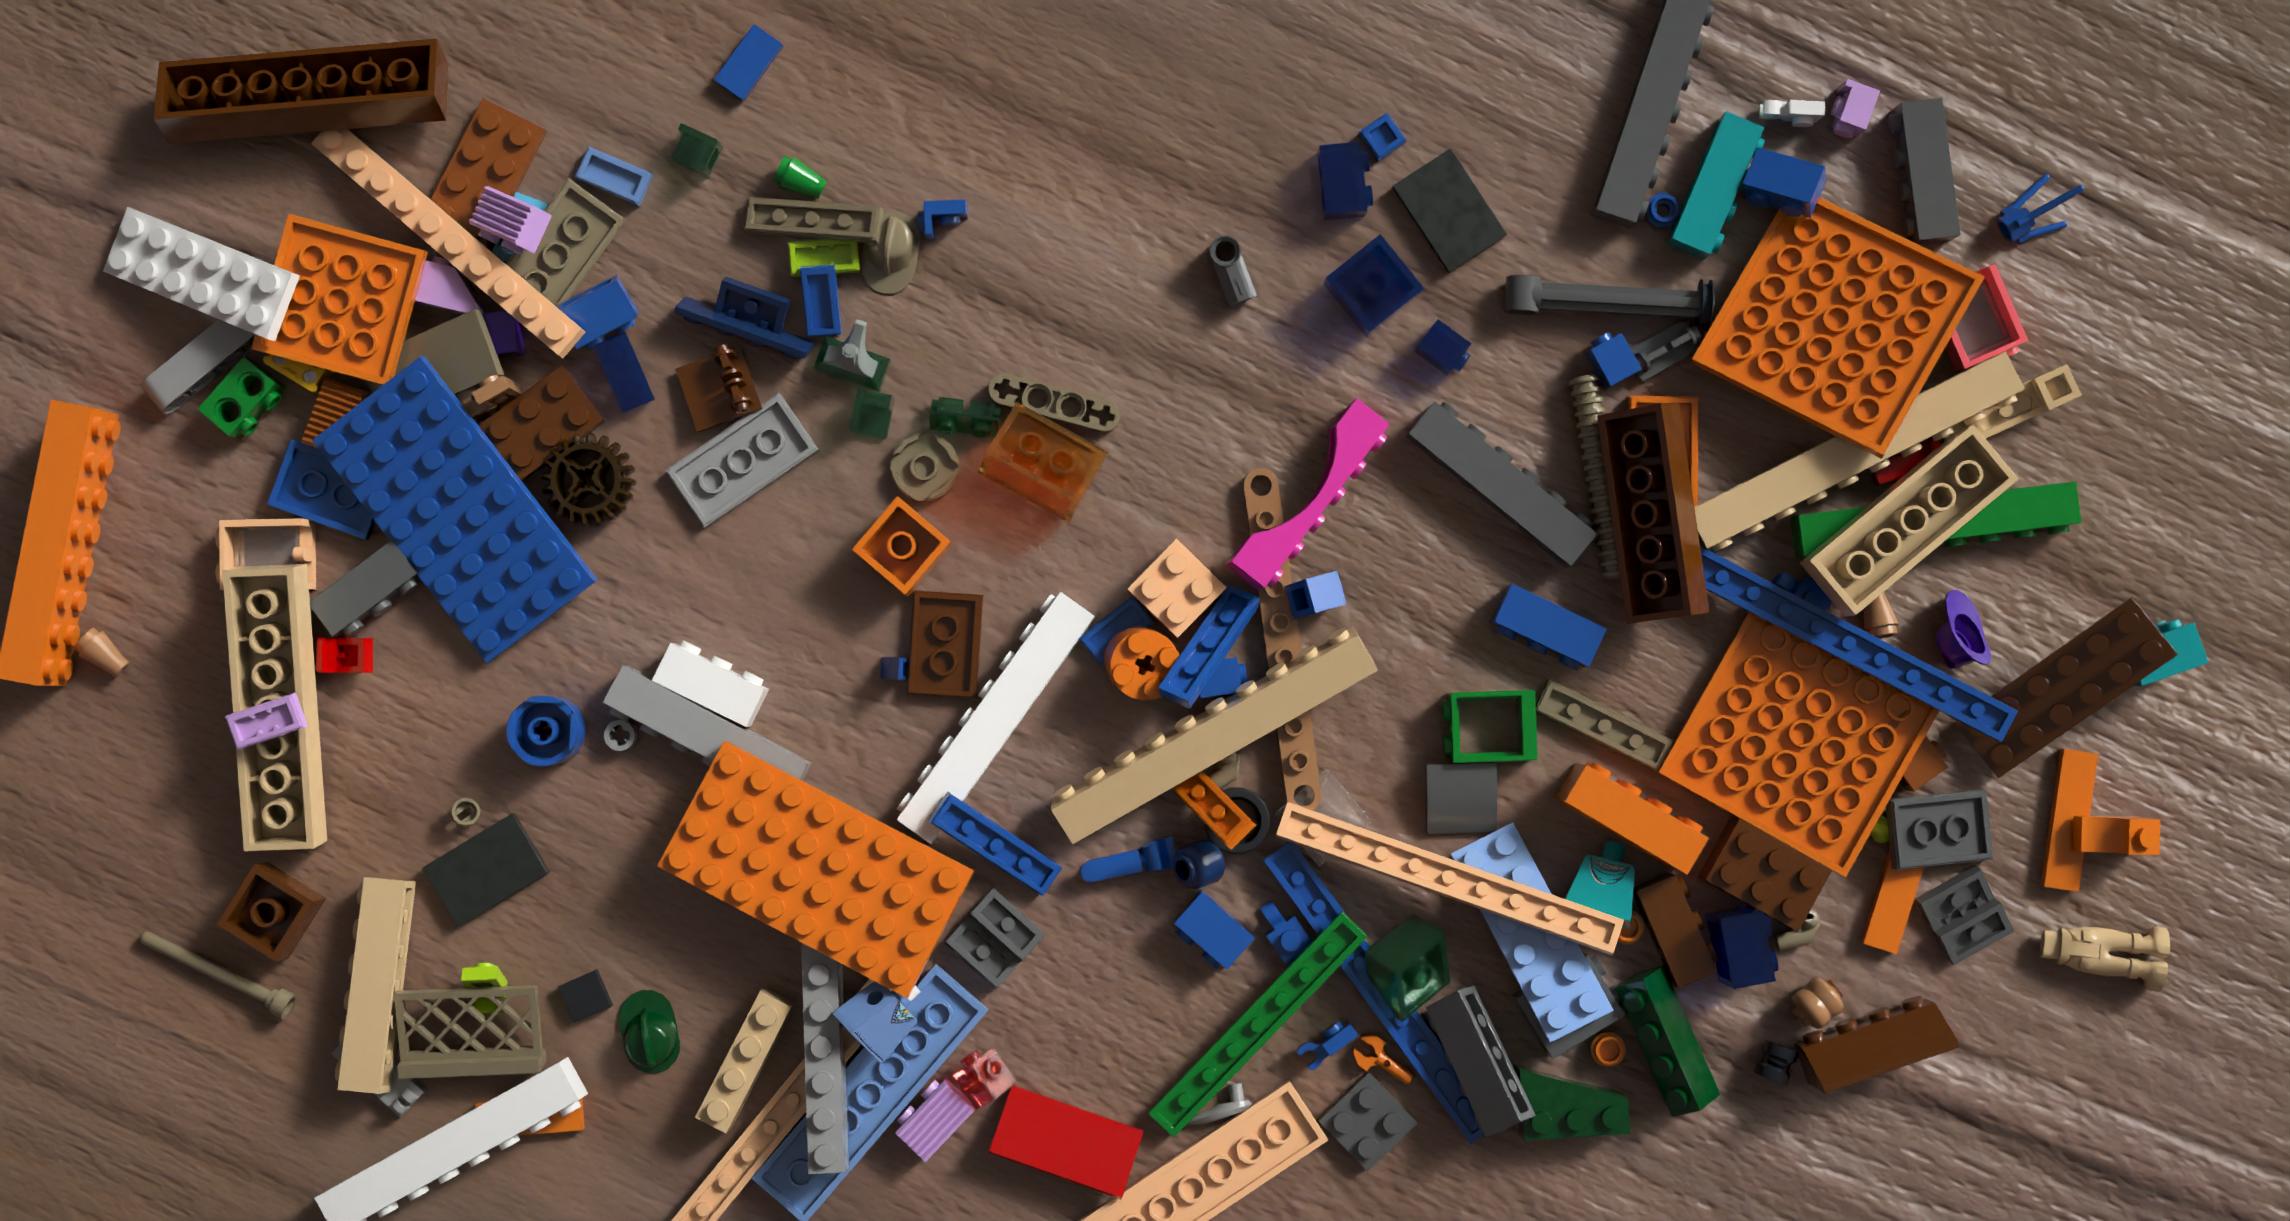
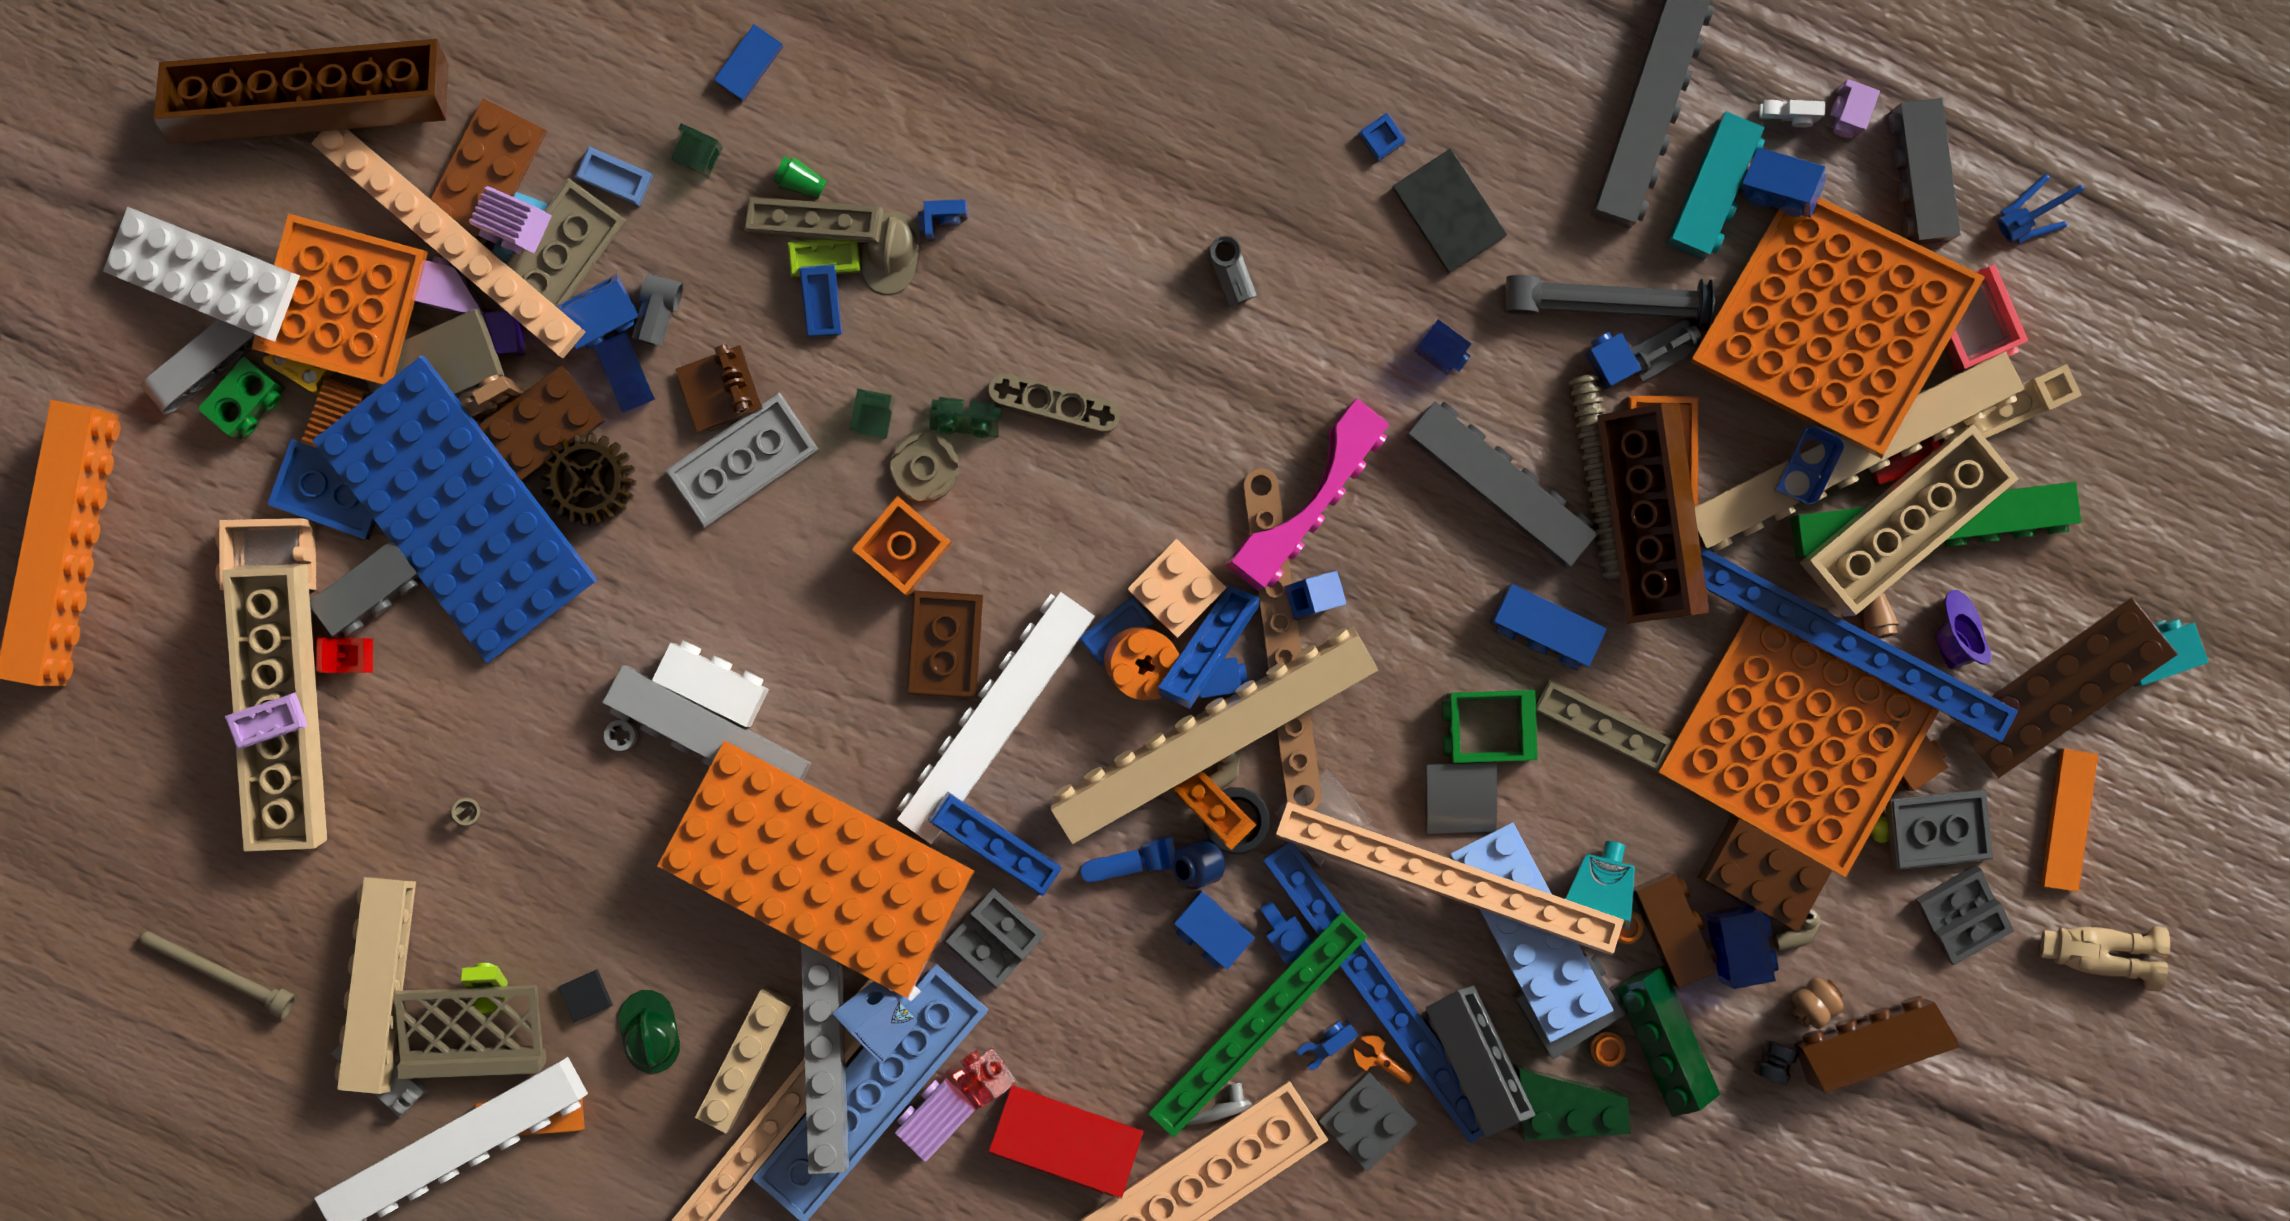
medium nougat cone [74,627,130,678] -> none
reddish brown brick [216,862,326,962] -> none
pearl dark grey tile [422,813,550,927] -> none
blue brick [507,696,586,766] -> none
dark blue bracket [674,277,815,359] -> none
piece [813,319,891,393] -> none
blue piece [880,657,907,680] -> none
clear orange slope [978,402,1108,523] -> none
clear blue brick [1317,141,1373,221] -> none
clear blue brick [1323,234,1424,338] -> none
clear green slope [1365,914,1450,1022] -> none
orange brick [1554,761,1709,875] -> none
blue plate [1646,193,1681,228] -> none
blue plate [1771,572,1832,611] -> none
orange tile [1860,849,1924,954] -> none
orange arch [2073,816,2160,855] -> none
none -> dark grey piece [632,273,683,347]
none -> blue piece [1774,427,1844,505]

